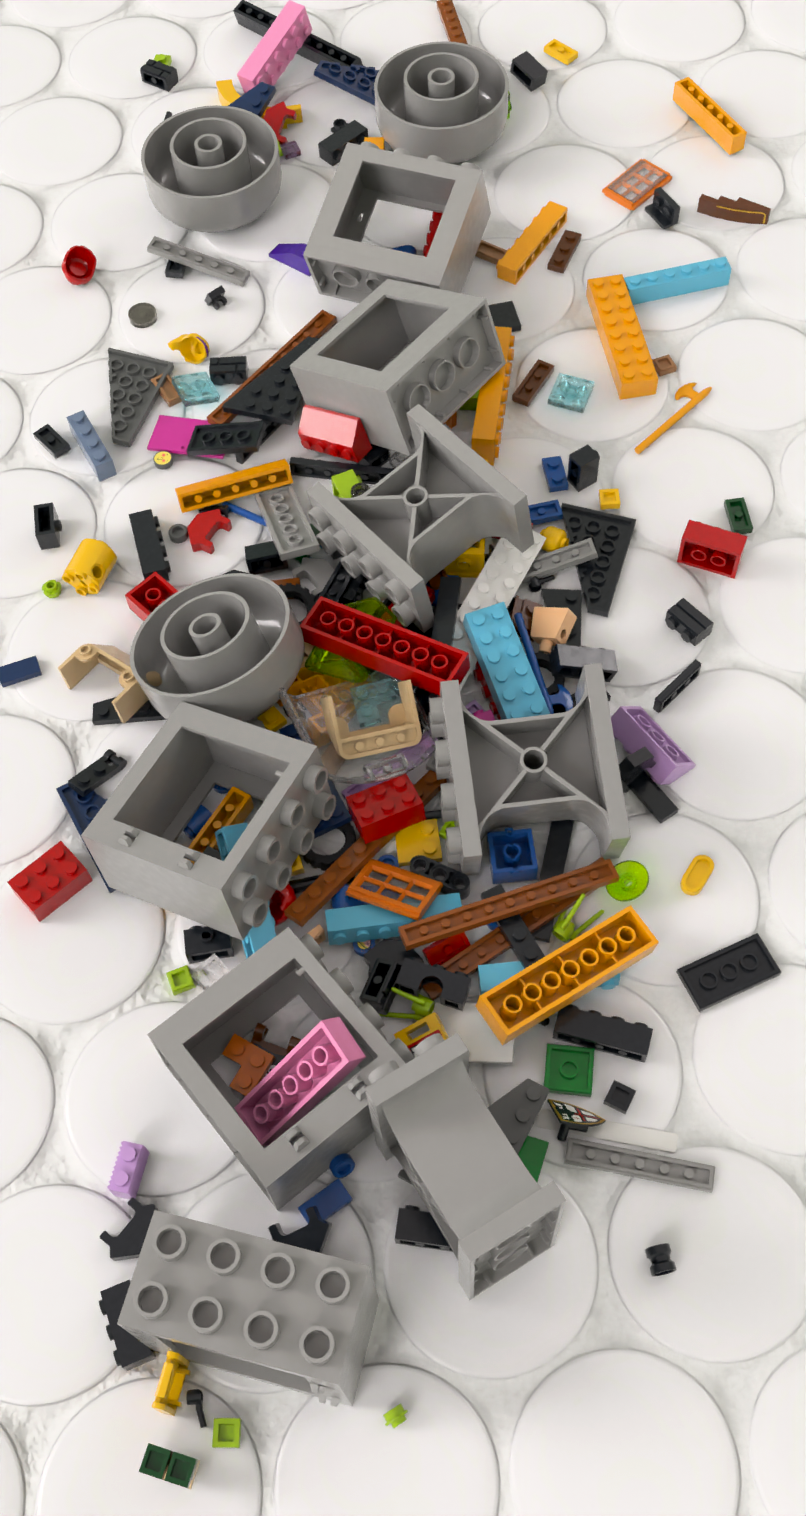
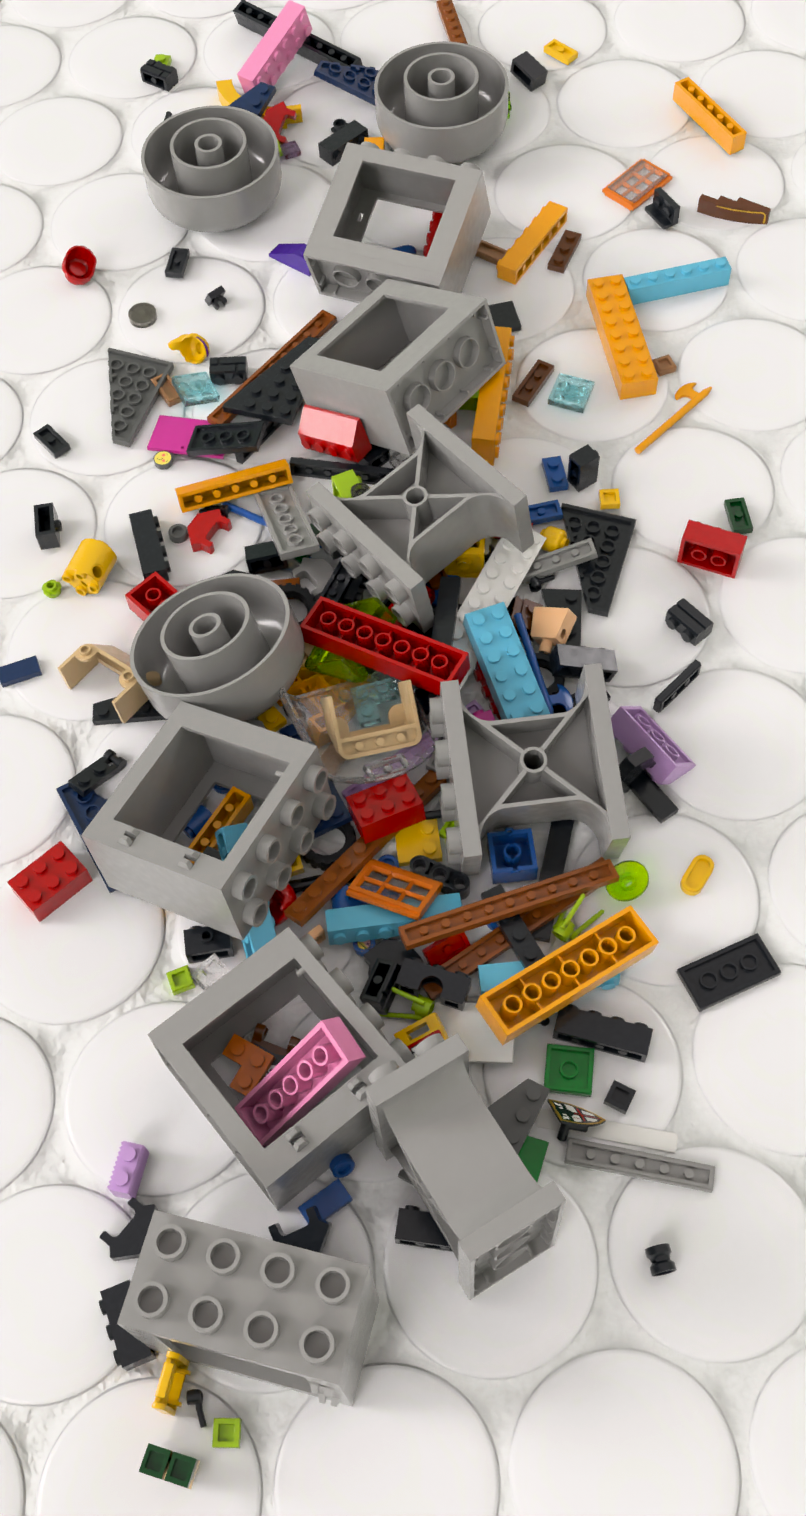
sand blue brick [66,410,117,482] -> none
light grey tile [147,236,250,287] -> none
lime plate [383,1403,408,1428] -> none

